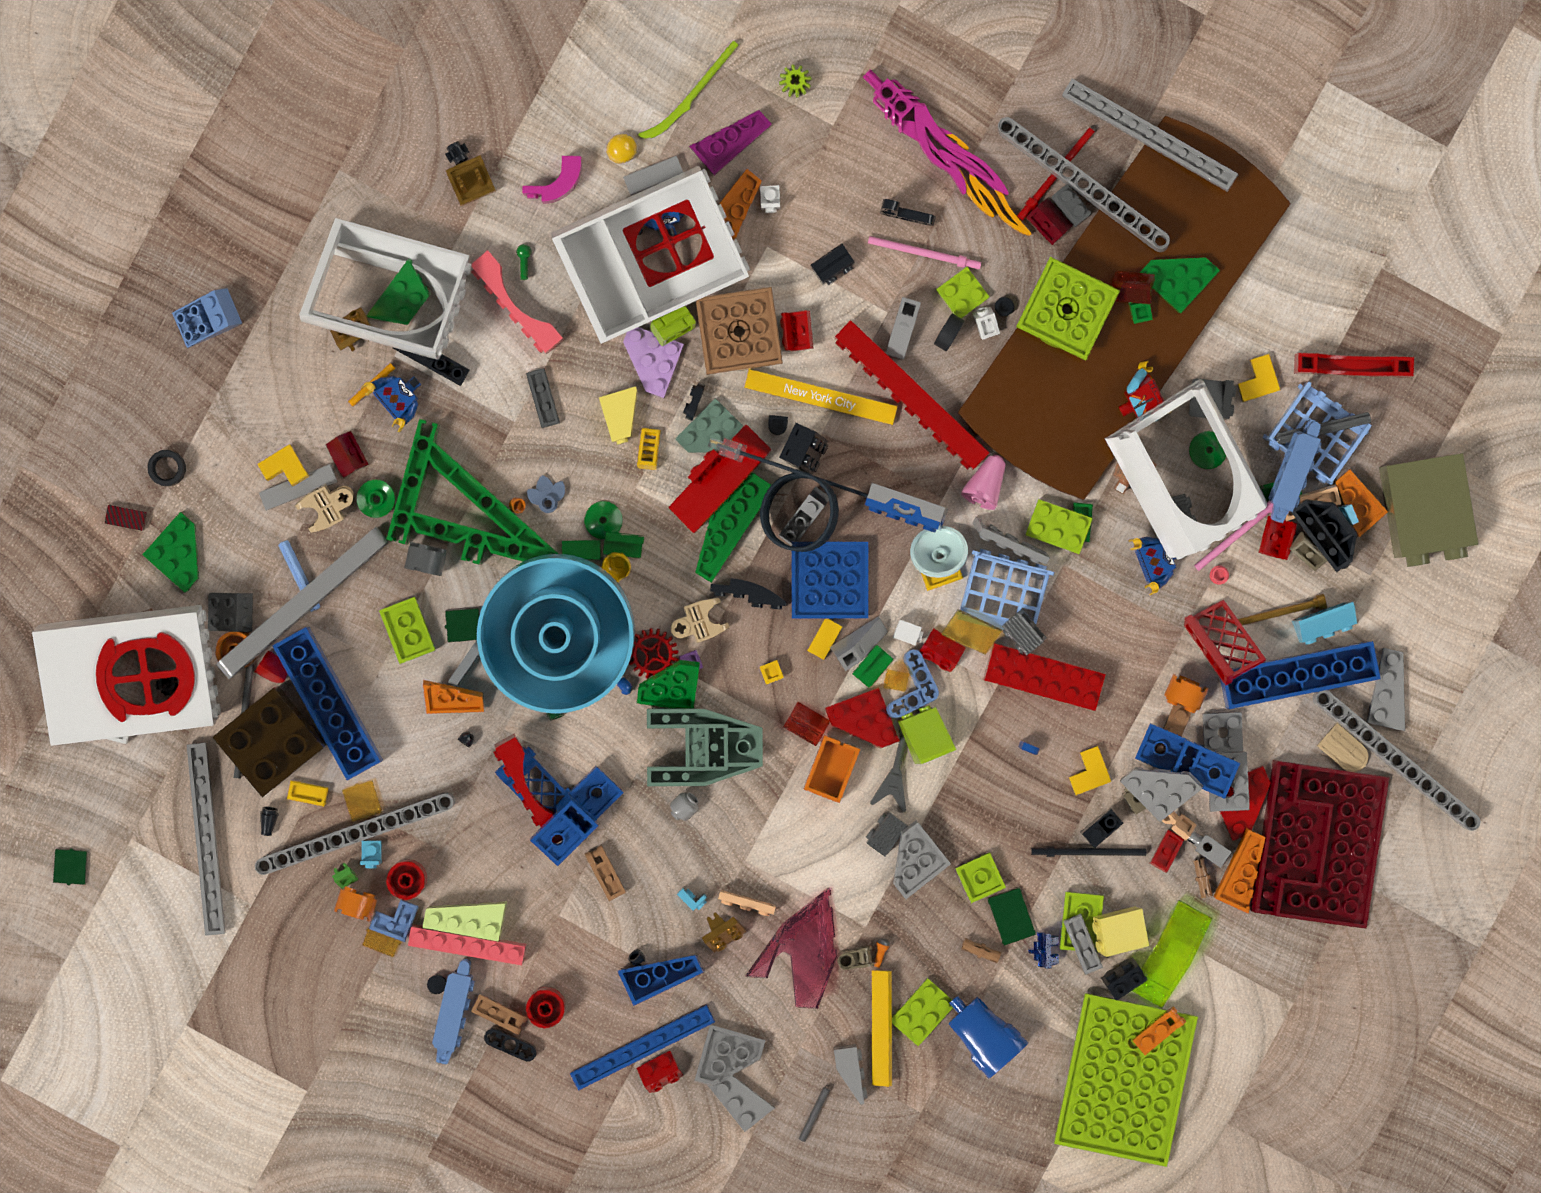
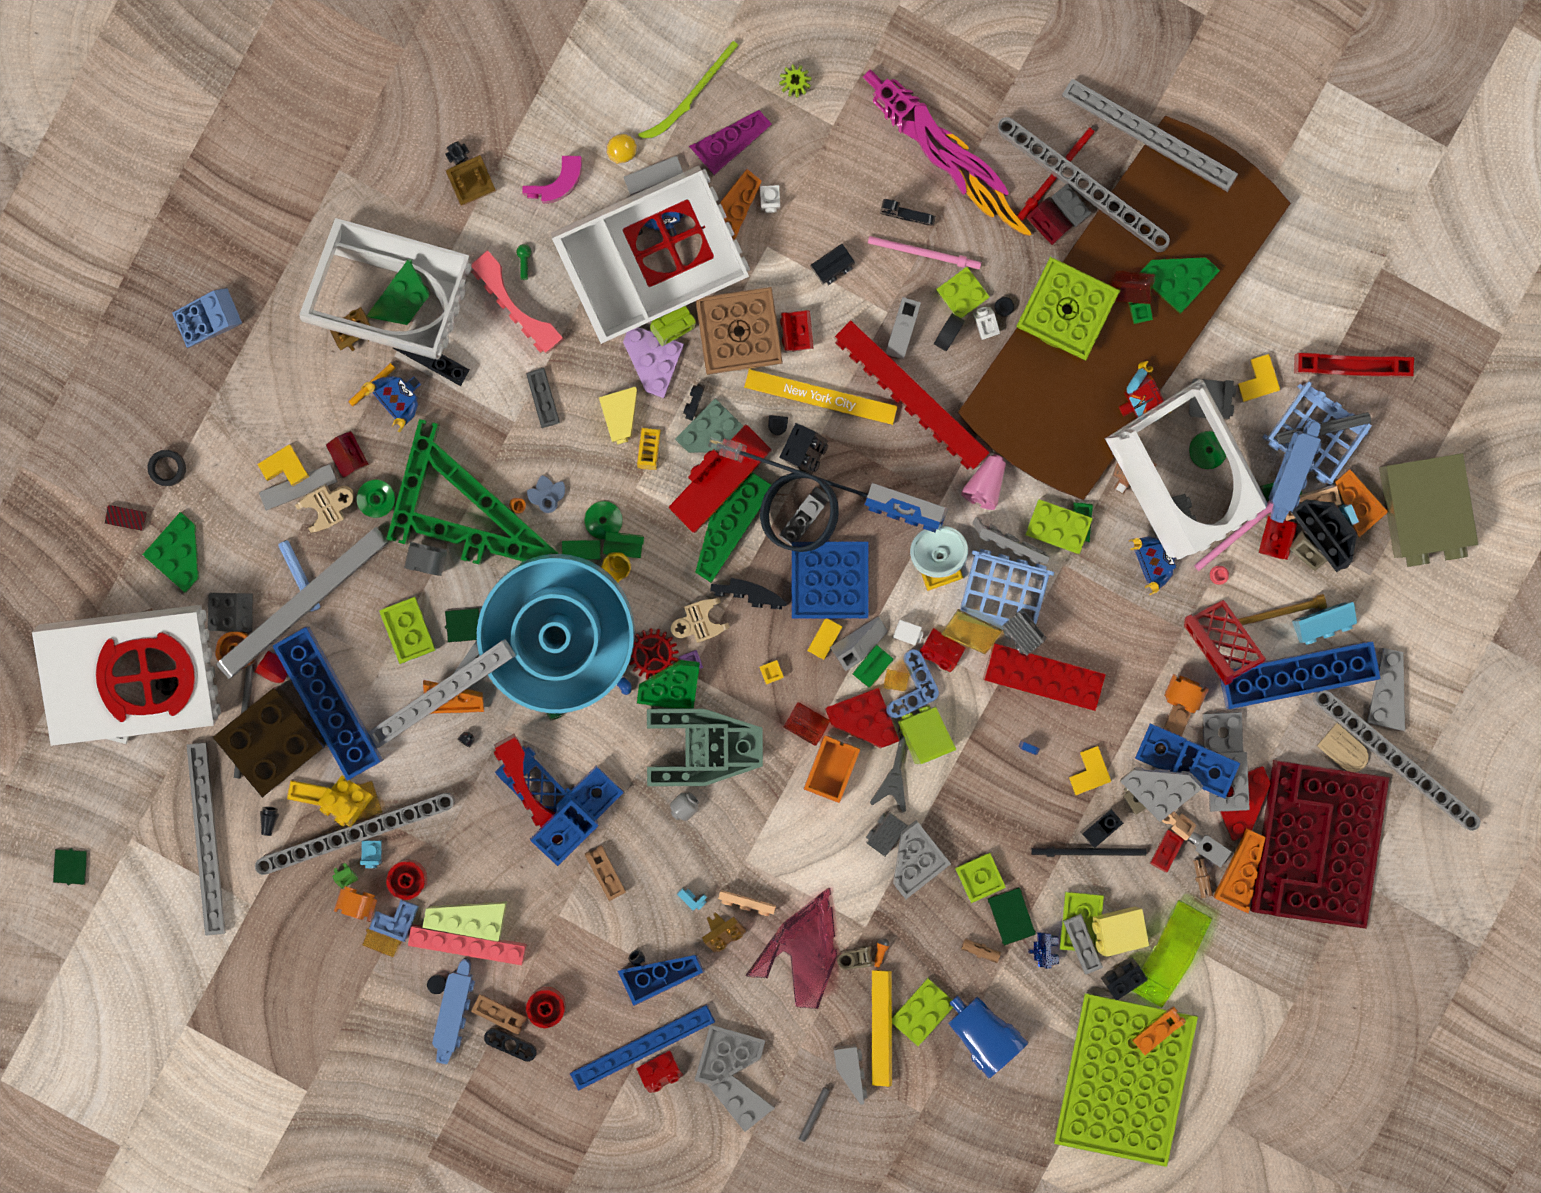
none -> yellow plate [317,775,373,828]
none -> light grey plate [368,639,516,748]

